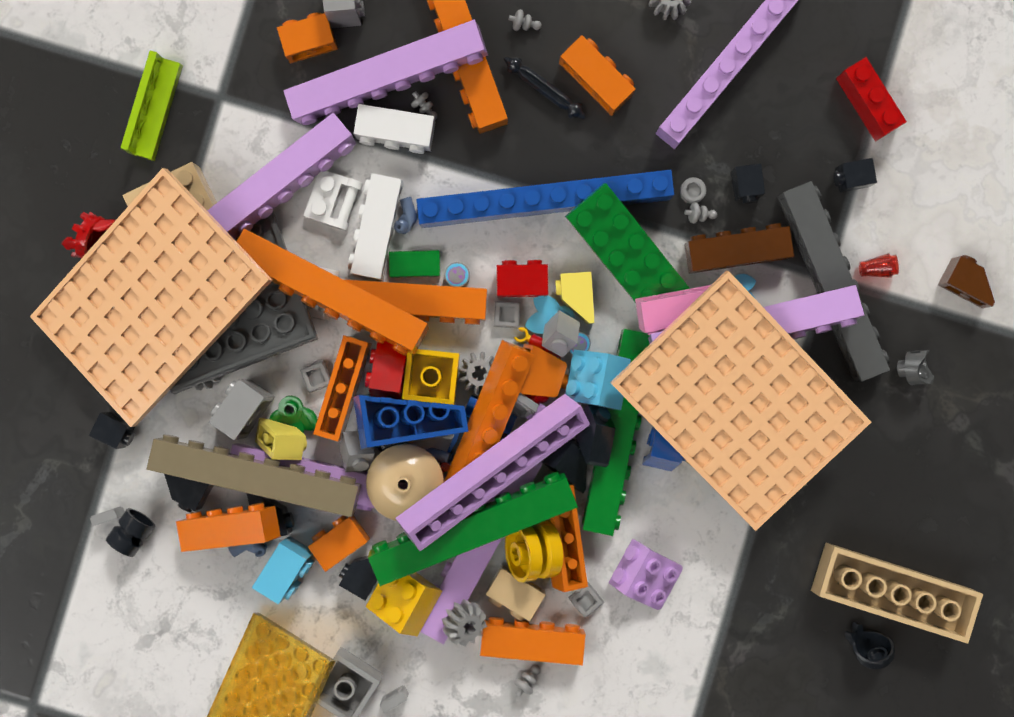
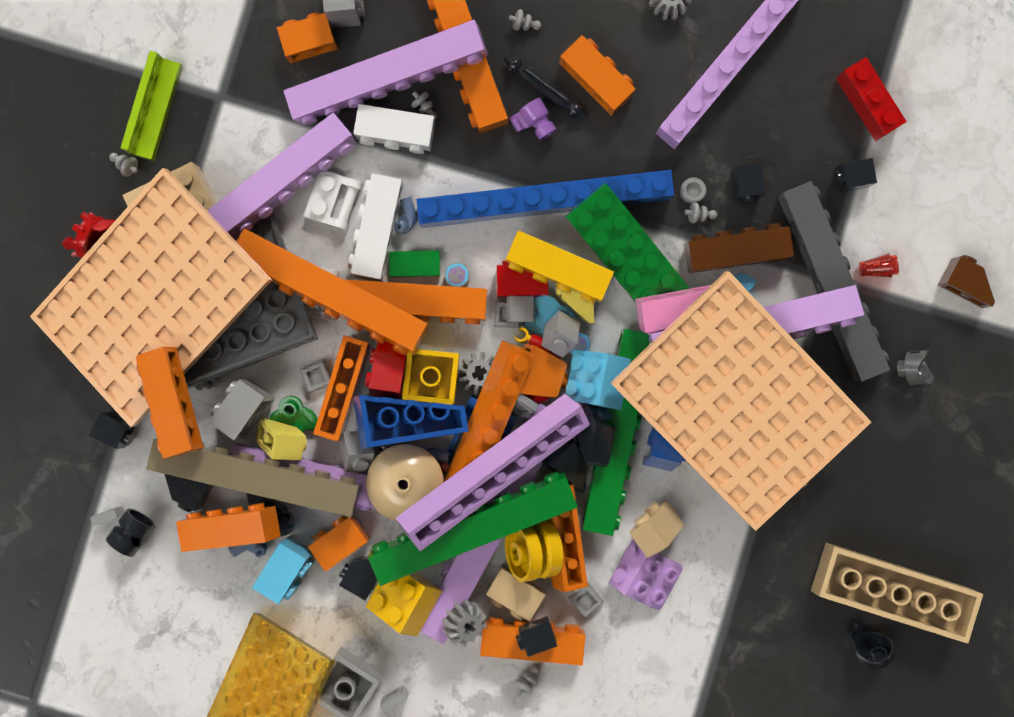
none -> light grey hair [109,153,138,177]
none -> orange brick [135,346,204,459]
none -> yellow brick [506,230,614,304]
none -> light grey tile [507,296,534,322]
none -> medium lavender piece [509,98,557,140]
none -> black brick [516,616,557,657]
none -> tan brick [629,500,685,558]

